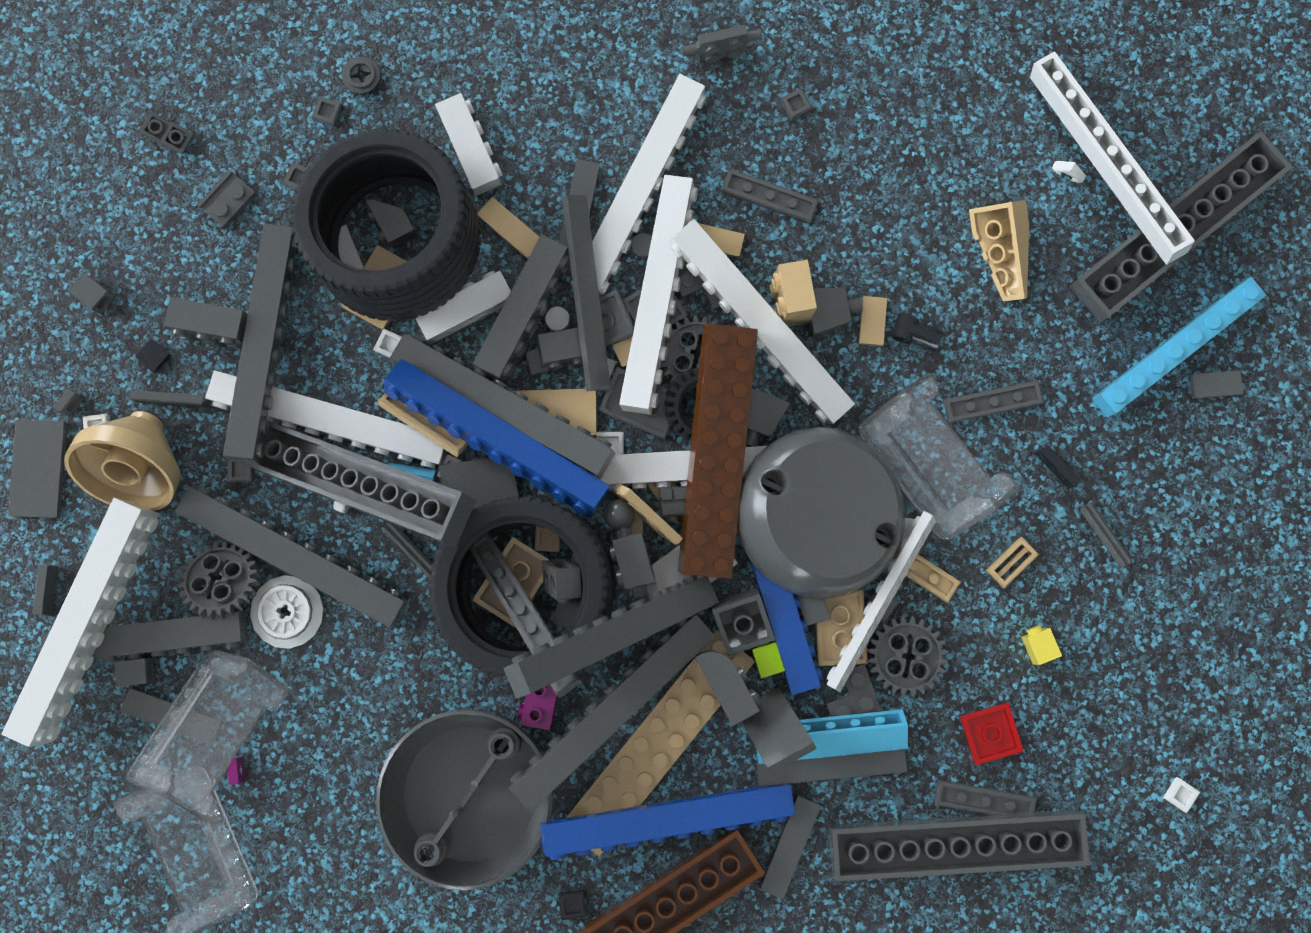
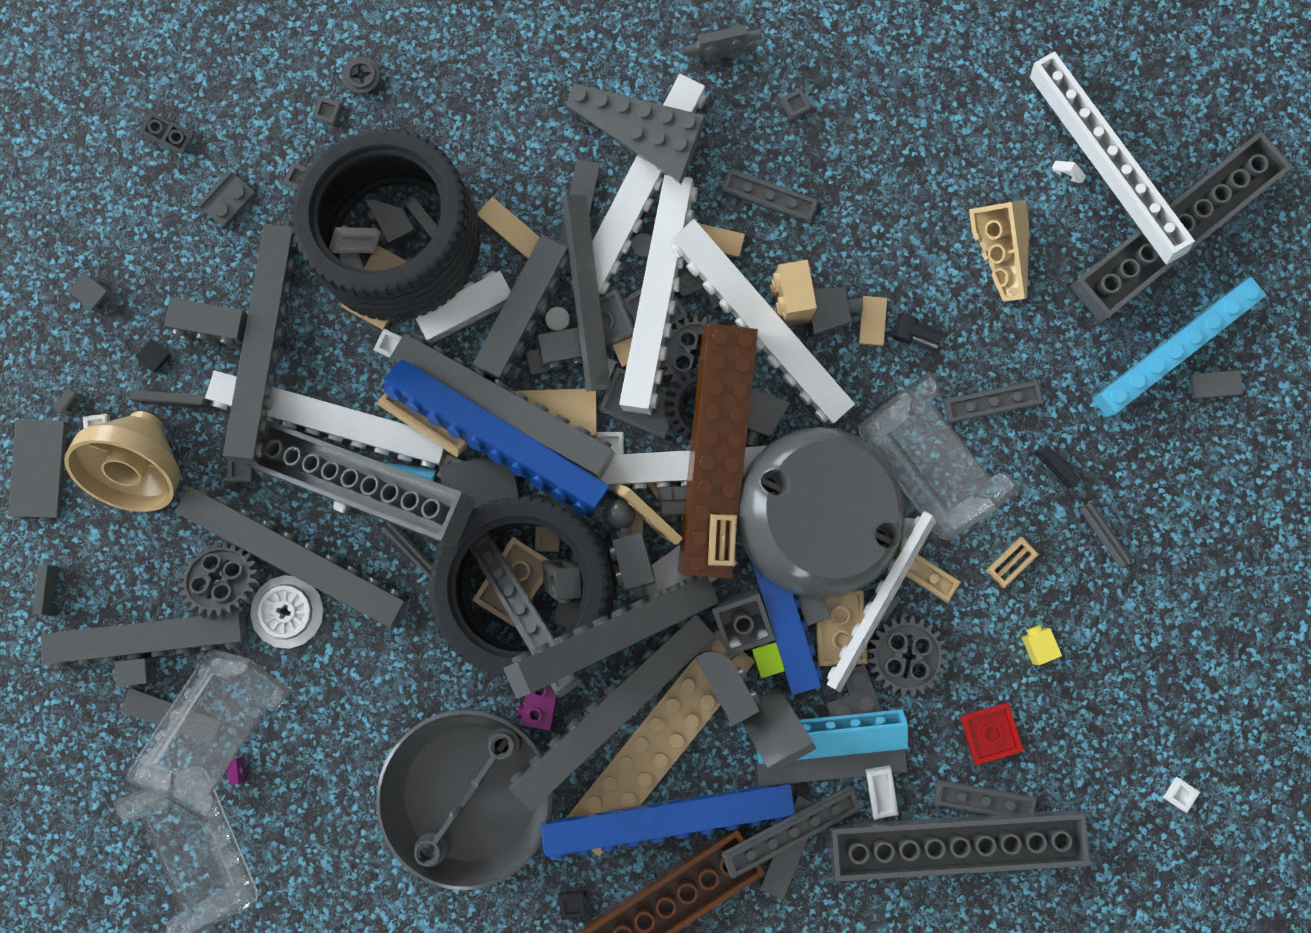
white brick [1,498,159,747] -> none
white brick [435,93,503,196] -> none
none -> white tile [329,227,381,253]
none -> dark grey beam [402,195,438,239]
none -> dark grey wing [566,84,706,185]
none -> tan tile [708,514,737,566]
none -> dark grey tile [722,786,861,878]
none -> white tile [865,765,899,820]

